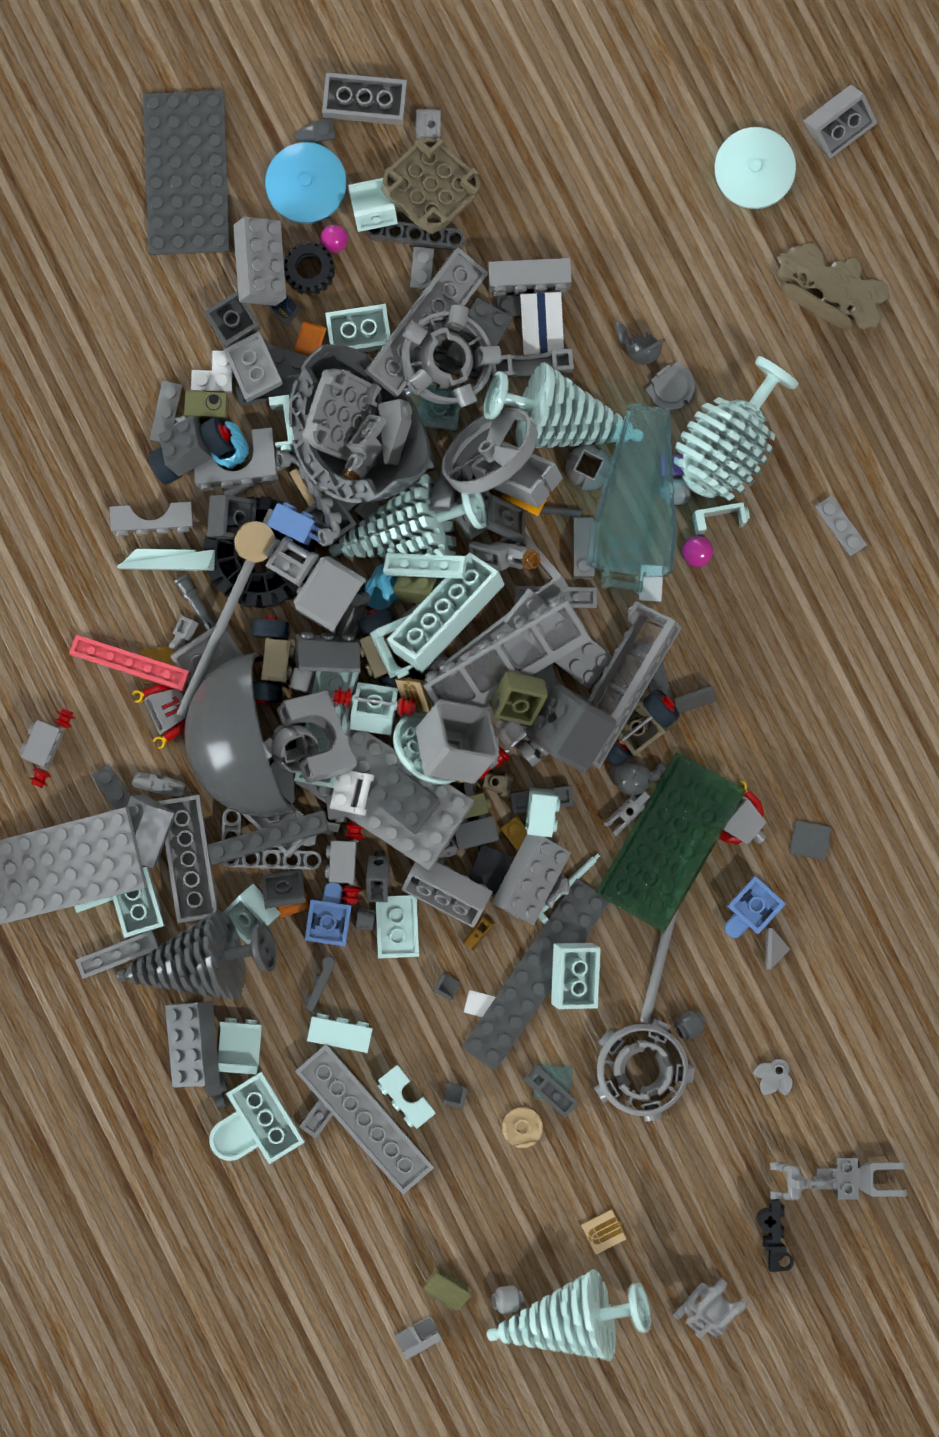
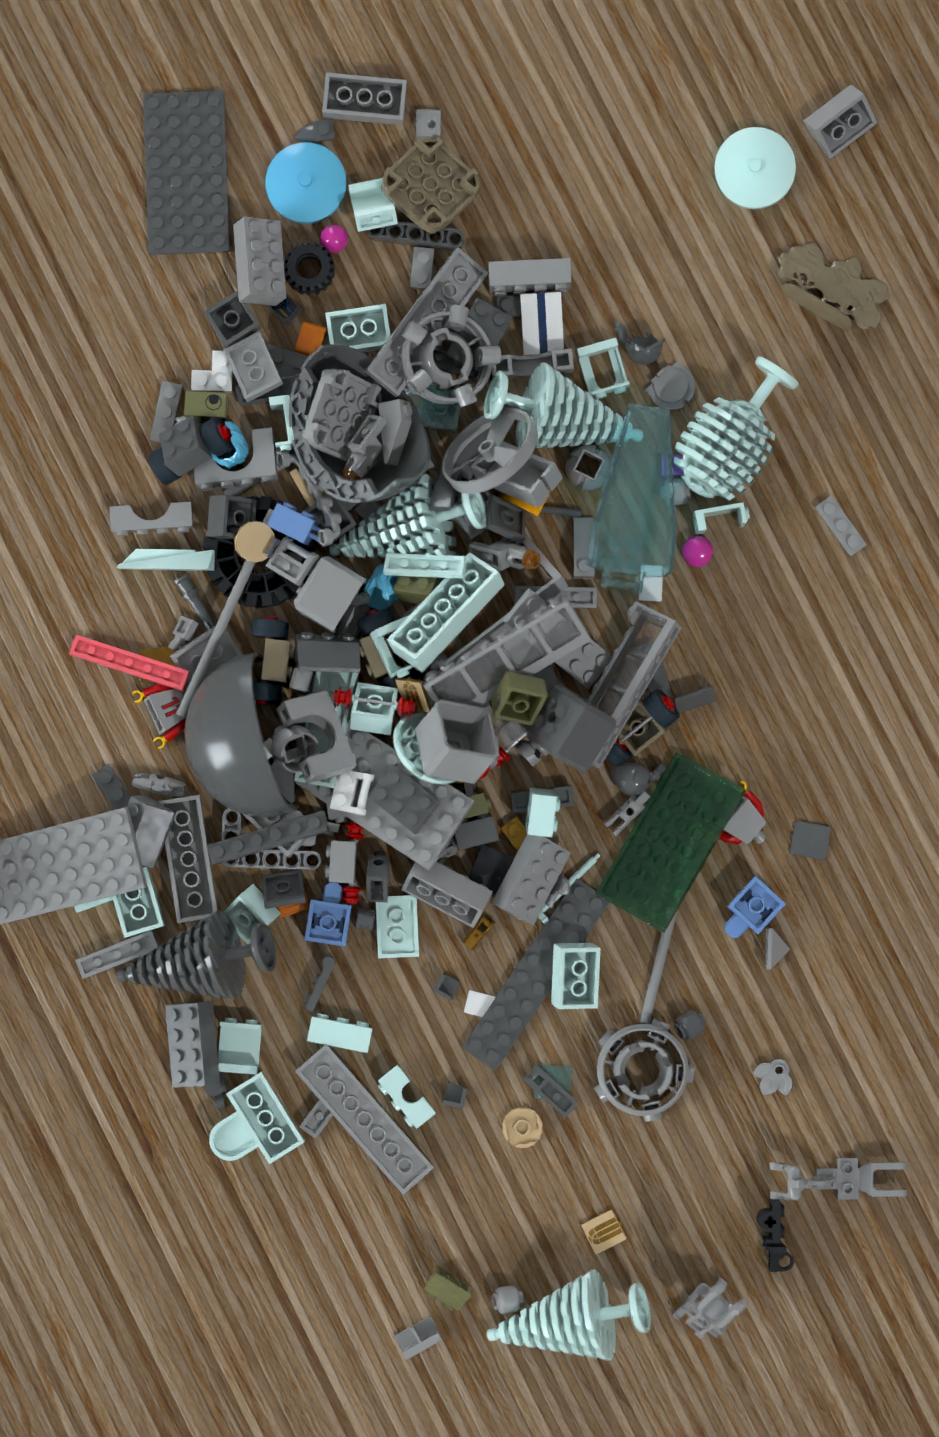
light grey brick [20,708,76,788] -> none
dark tan plate [479,772,514,798] -> none
none -> light aqua panel [576,338,630,400]

